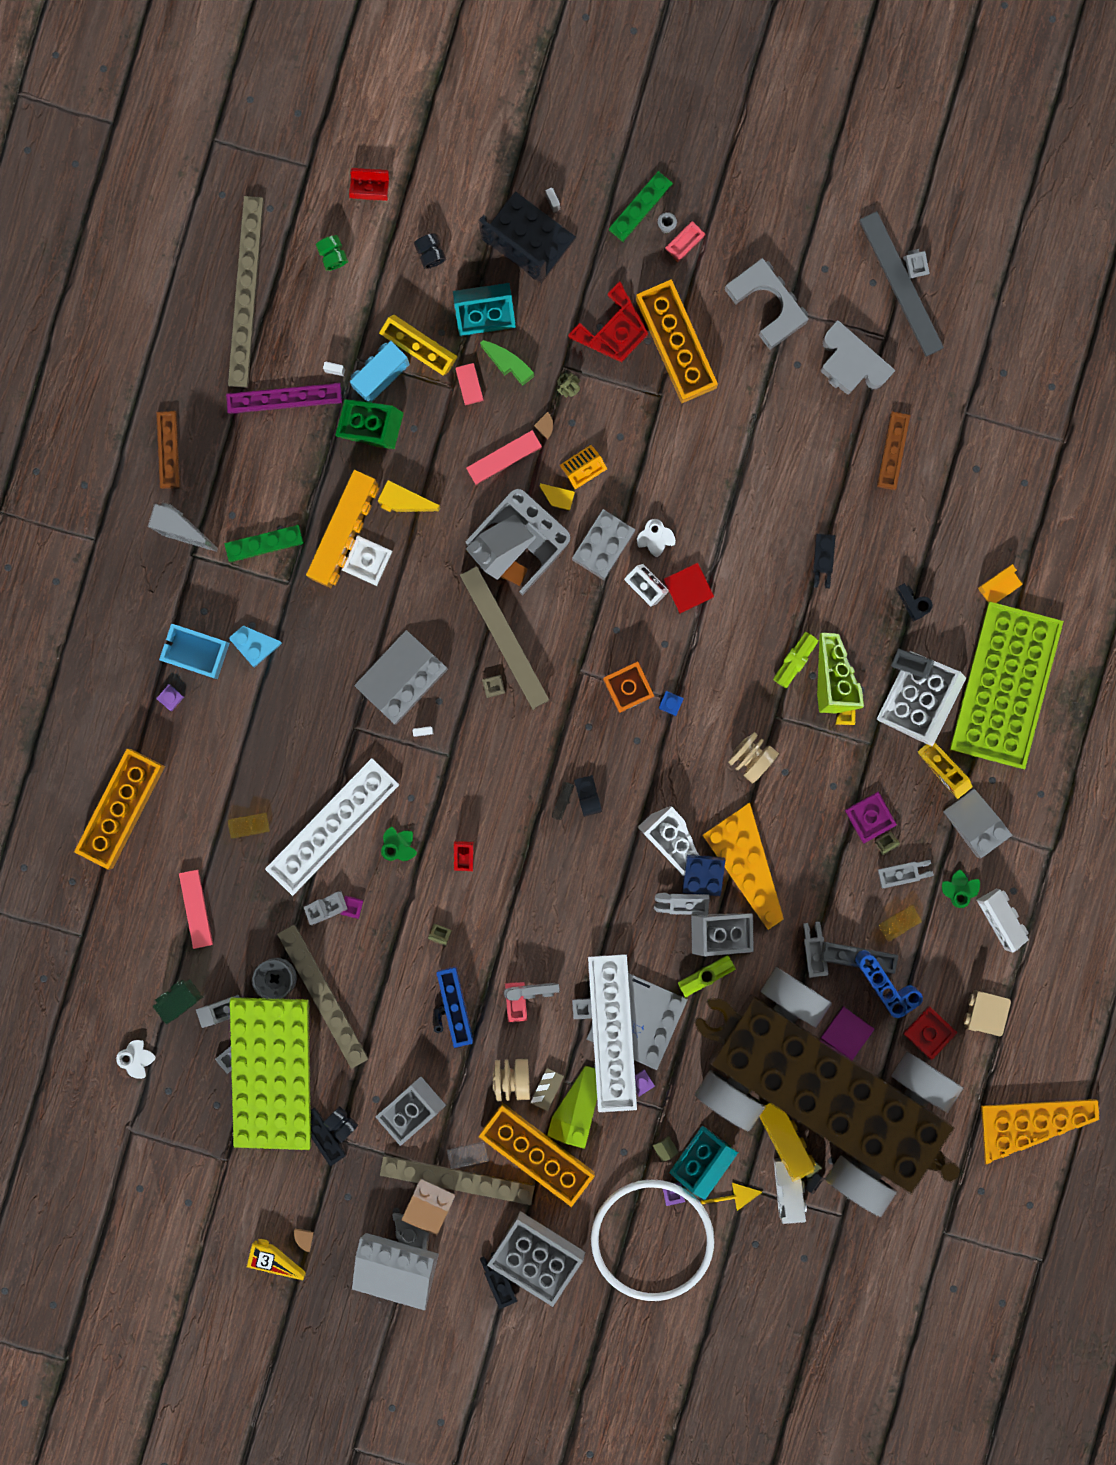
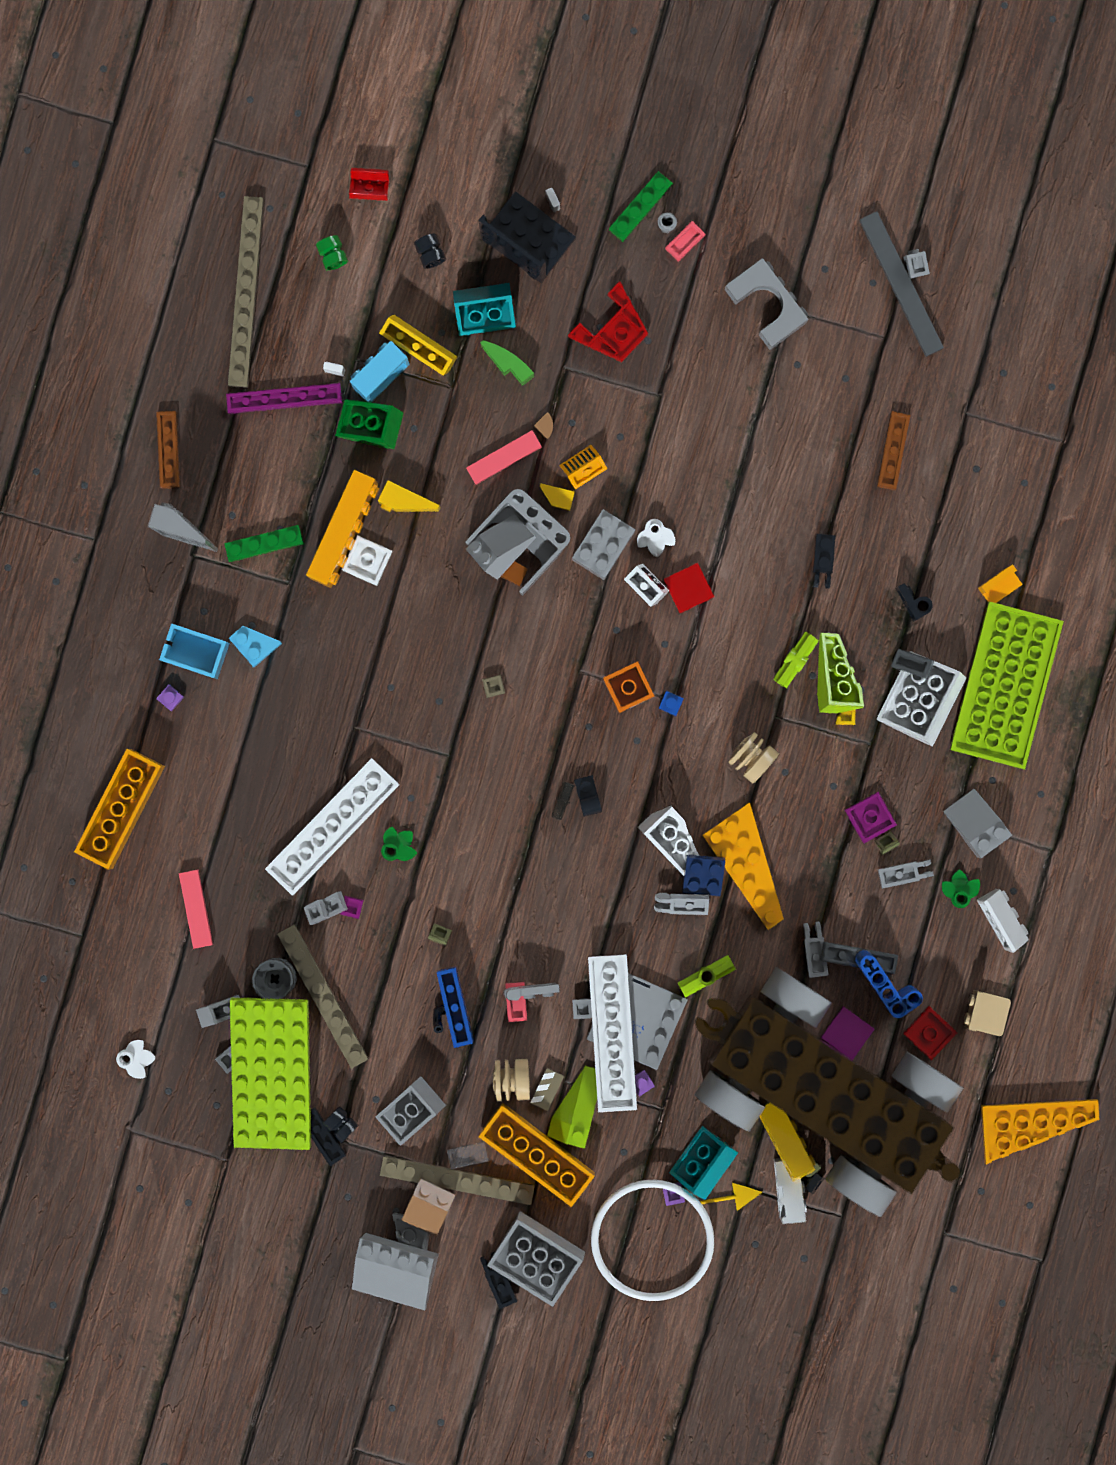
clear green brick [152,979,204,1025] -> none
clear yellow slope [227,813,270,839] -> none
yellow slope [247,1239,306,1280] -> none
medium nougat tile [294,1228,314,1252] -> none
light grey slope [354,630,448,725] -> none
white tile [413,726,434,737] -> none
red slope [454,841,474,871] -> none
coral tile [455,363,484,406] -> none
dark tan tile [460,567,549,710] -> none
olive gear [557,373,580,397] -> none
light orange brick [636,279,718,404] -> none
olive slope [653,1136,679,1162] -> none
light grey slope [691,913,753,956] -> none
light grey brick [821,320,895,394] -> none
clear yellow slope [879,904,923,942] -> none
yellow slope [917,743,972,799] -> none

